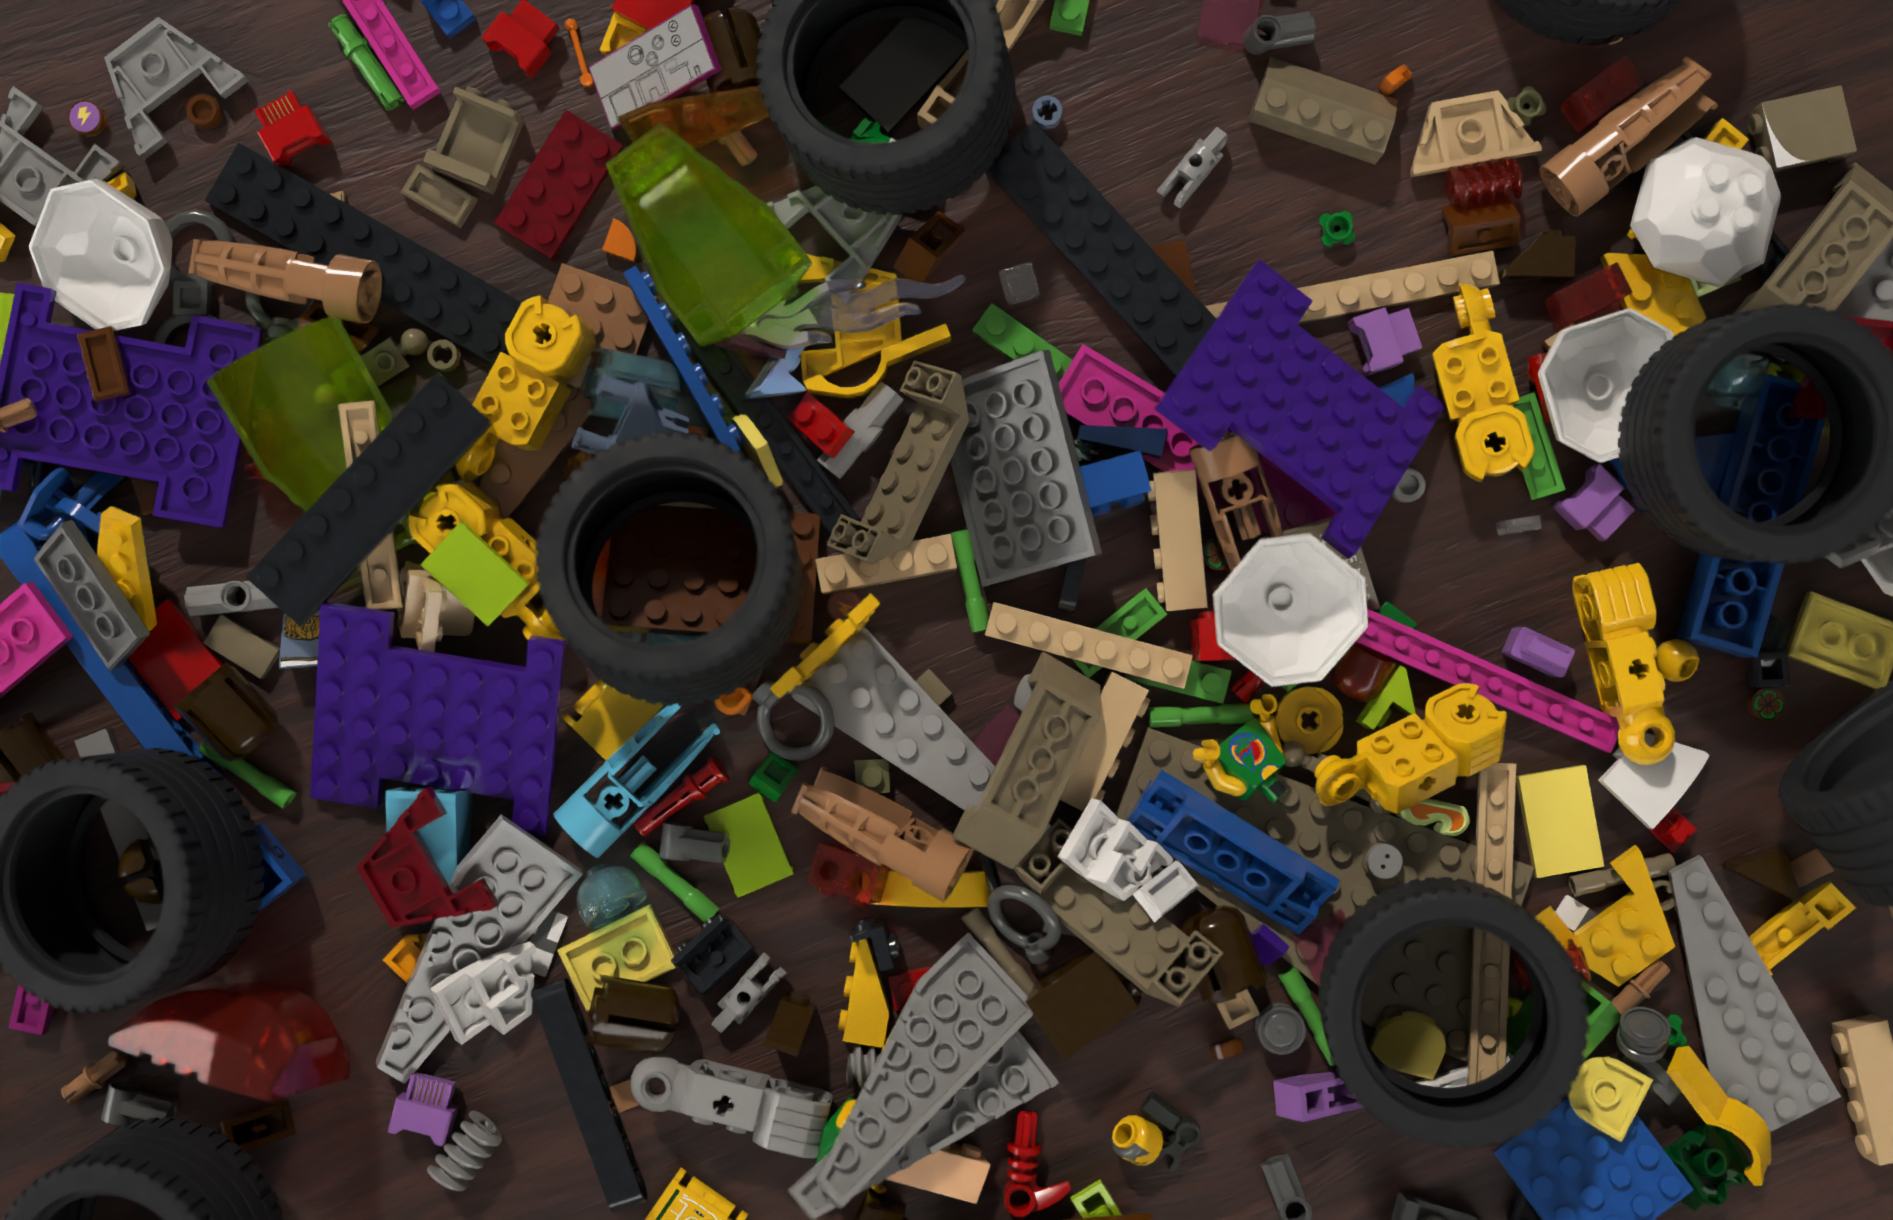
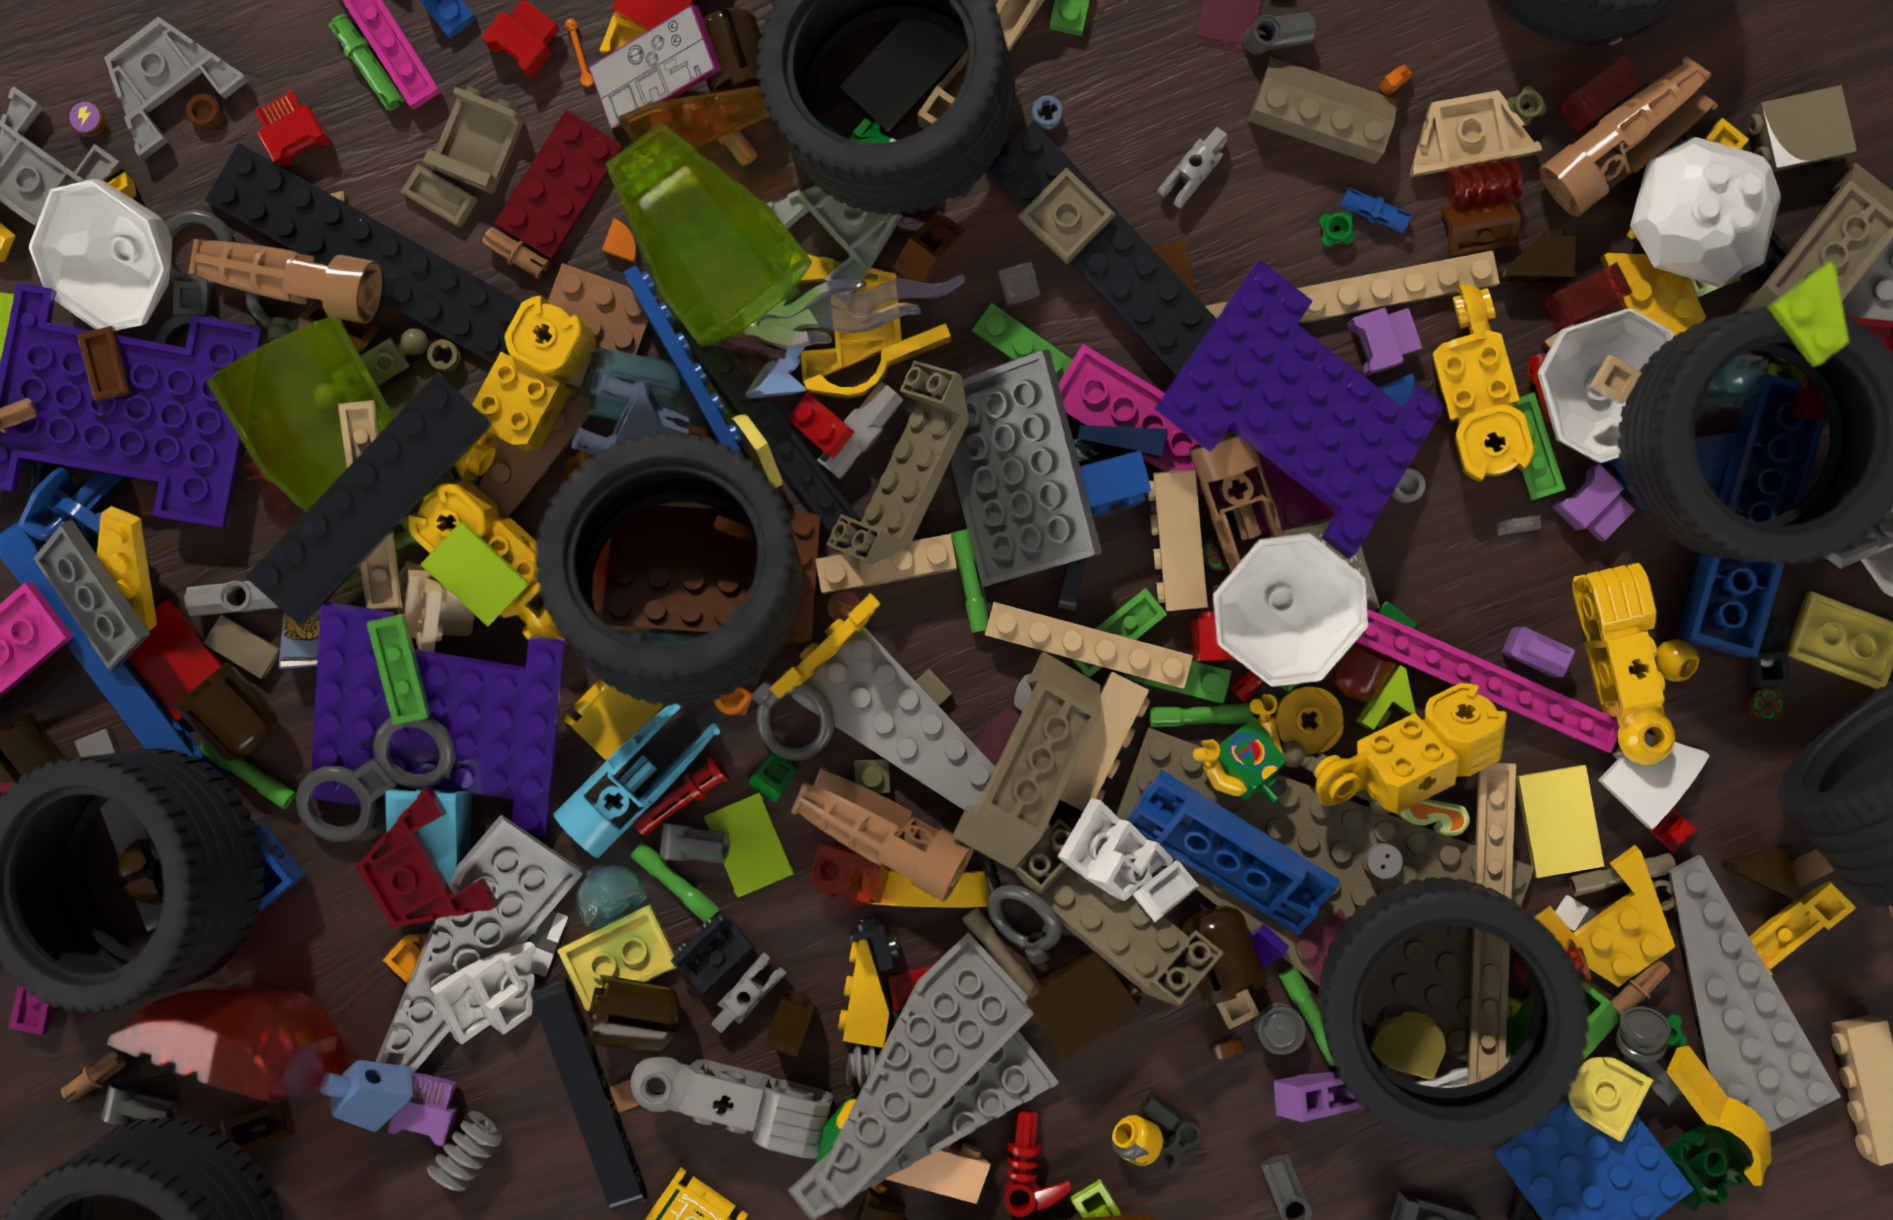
none -> dark grey bar [295,716,456,842]
none -> medium blue torso [320,1060,413,1132]
none -> bright green plate [367,614,431,725]
none -> medium nougat axle [482,228,549,279]
none -> orange tile [714,515,752,542]
none -> dark tan tile [1018,167,1115,265]
none -> blue pin [1340,187,1412,233]
none -> tan tile [1590,355,1642,404]
none -> lime wing [1768,261,1849,366]

